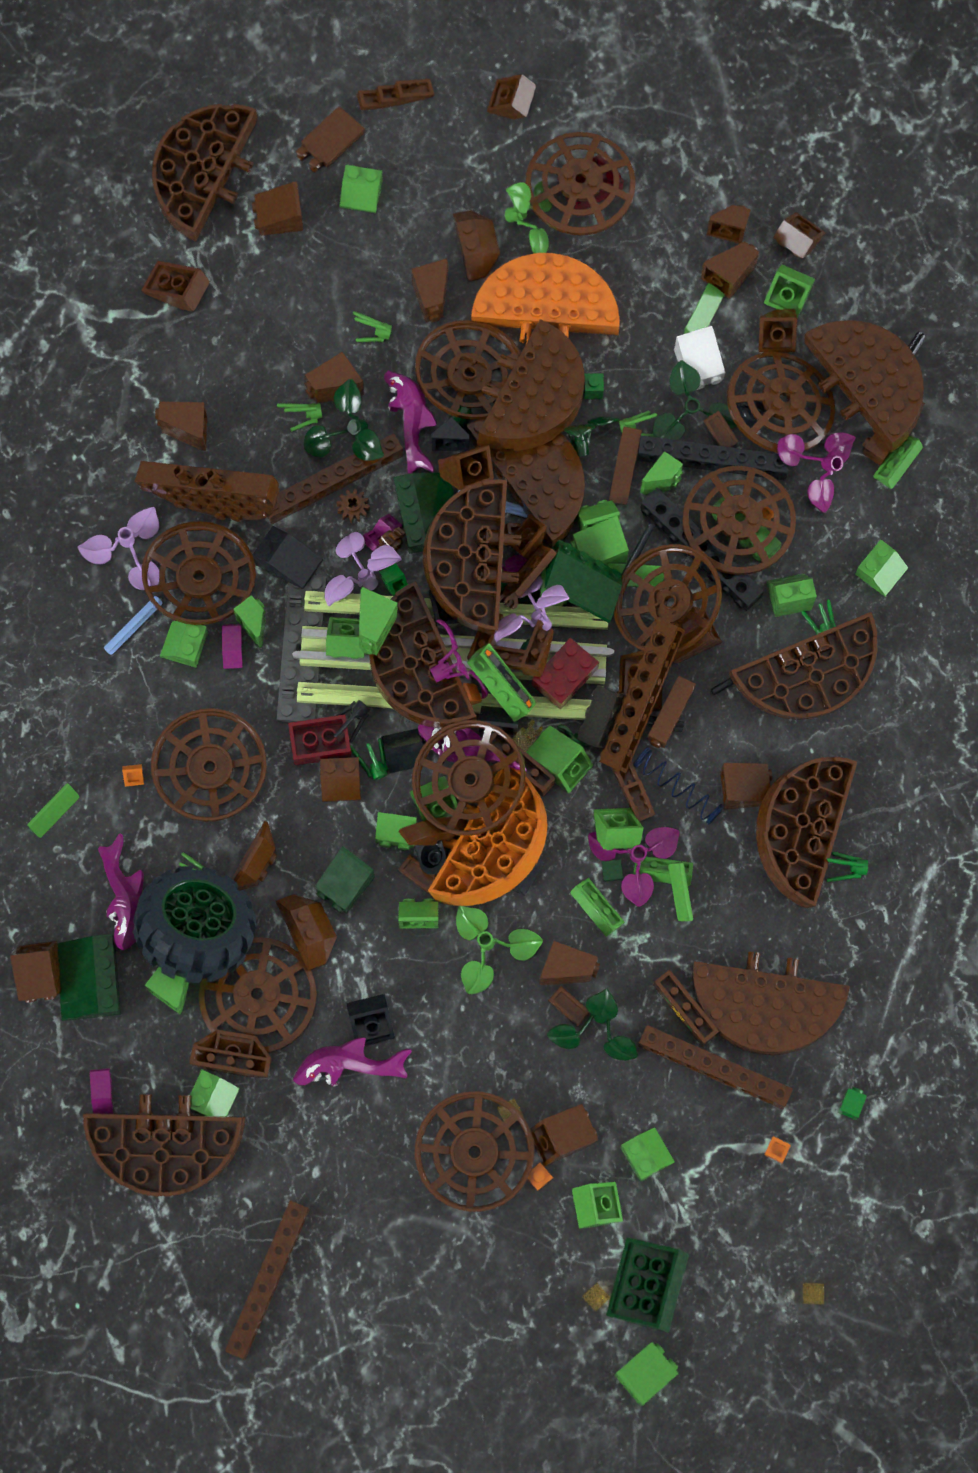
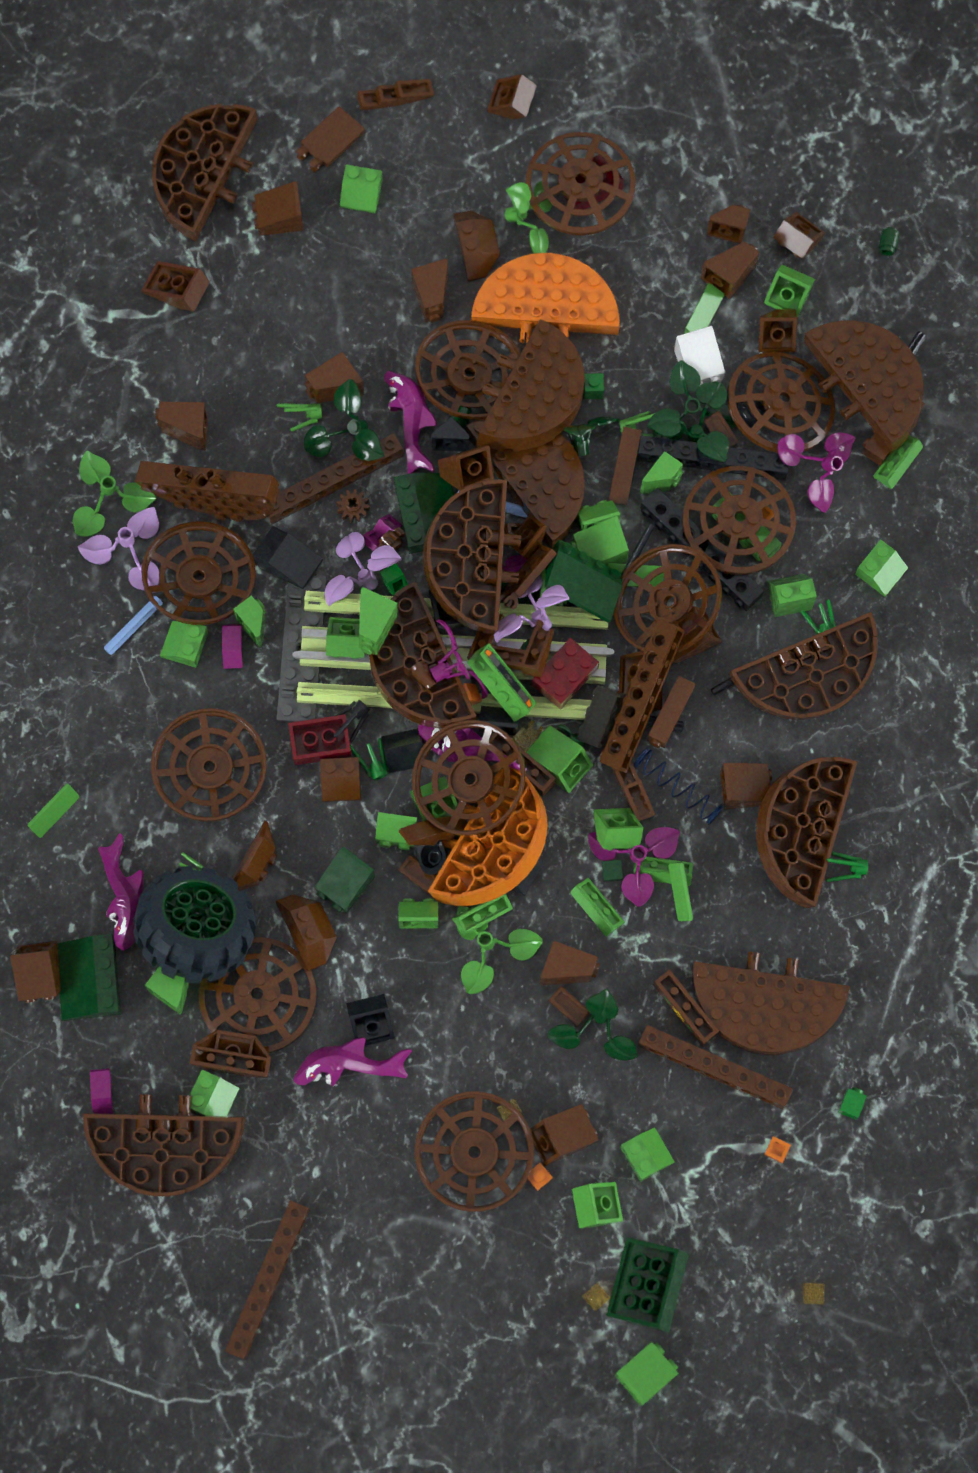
orange plate [122,764,144,787] -> none
bright green plant [353,311,392,343] -> none
none -> bright green plant [73,451,156,537]
none -> reddish brown cone [410,660,436,690]
none -> bright green slope [452,894,513,935]
none -> dark green plant [647,381,729,462]
none -> dark green brick [879,227,900,256]

